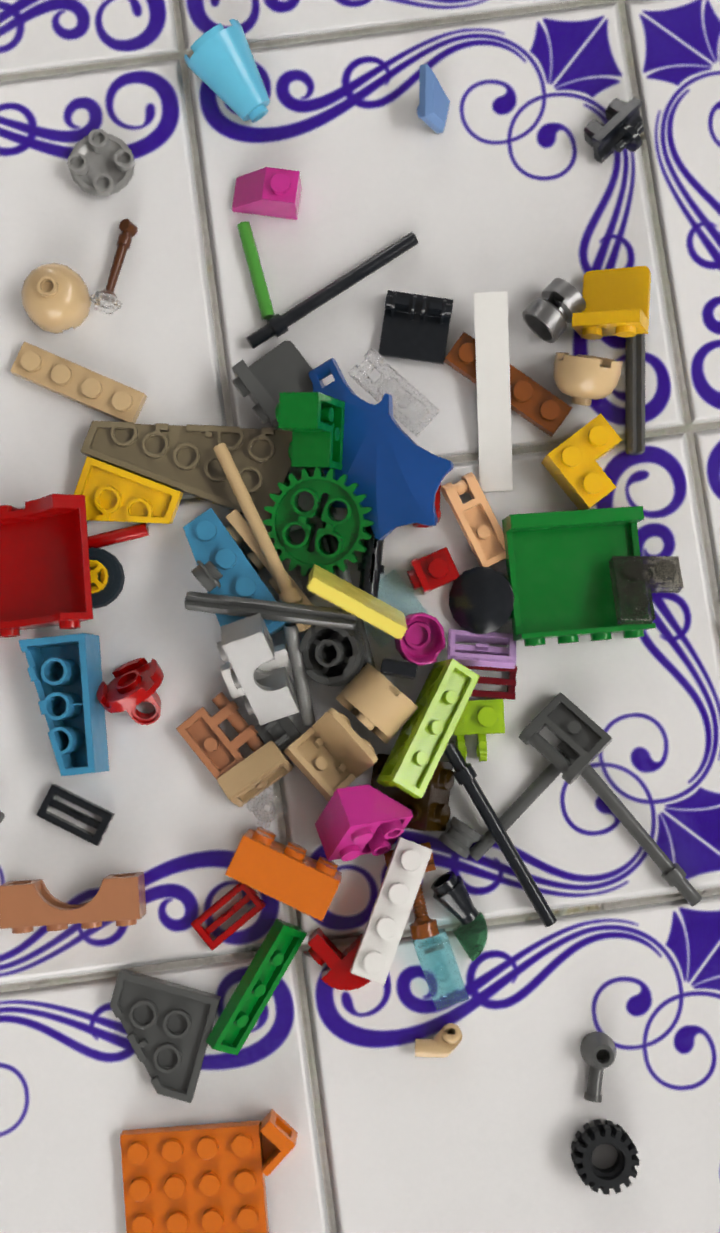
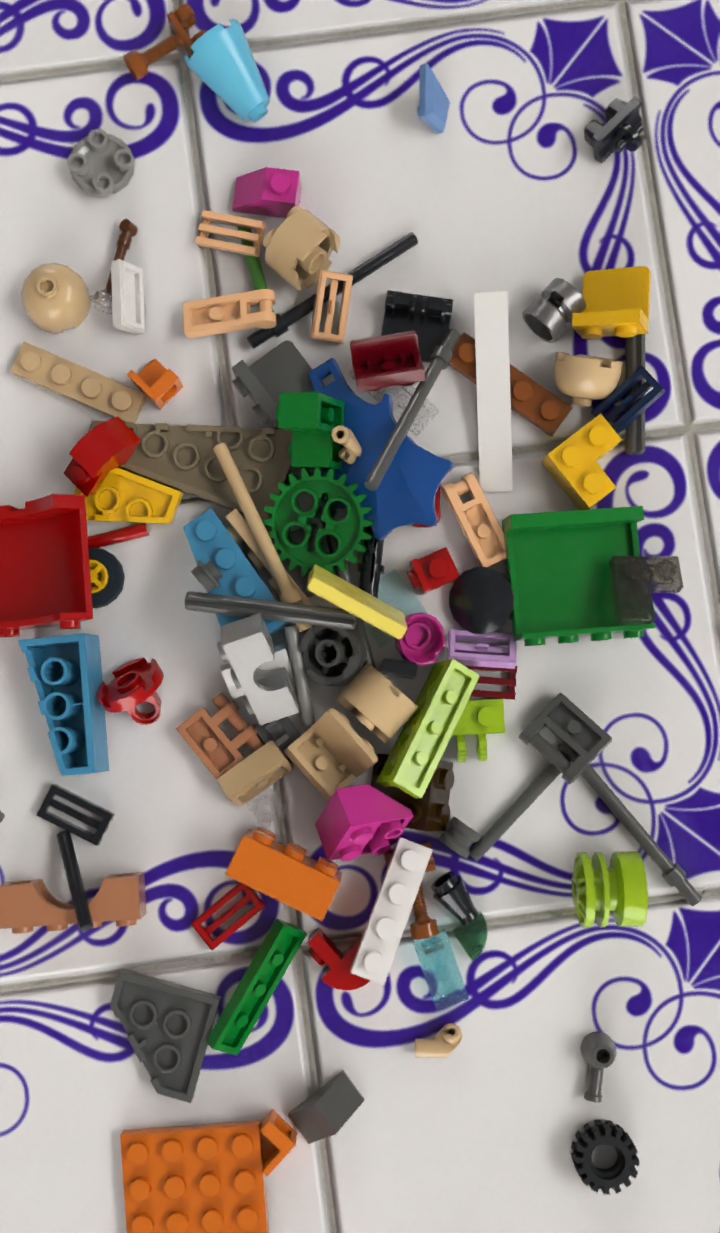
black bar [444,741,557,927] -> none
none -> black bar [56,831,94,931]
none -> red brick [63,416,141,497]
none -> white tile [111,259,145,335]
none -> dark orange bar [123,4,207,81]
none -> orange panel [127,359,184,410]
none -> light nougat plate [183,289,277,339]
none -> light nougat tile [195,210,267,257]
none -> tan brick [263,206,340,290]
none -> dark grey slope [288,1070,364,1144]
none -> light nougat tile [310,270,353,343]
none -> tan arm [332,426,362,464]
none -> dark red bracket [349,330,425,392]
none -> dark grey bar [364,329,460,491]
none -> lime wheel [571,851,648,928]
none -> dark blue tile [591,366,666,434]

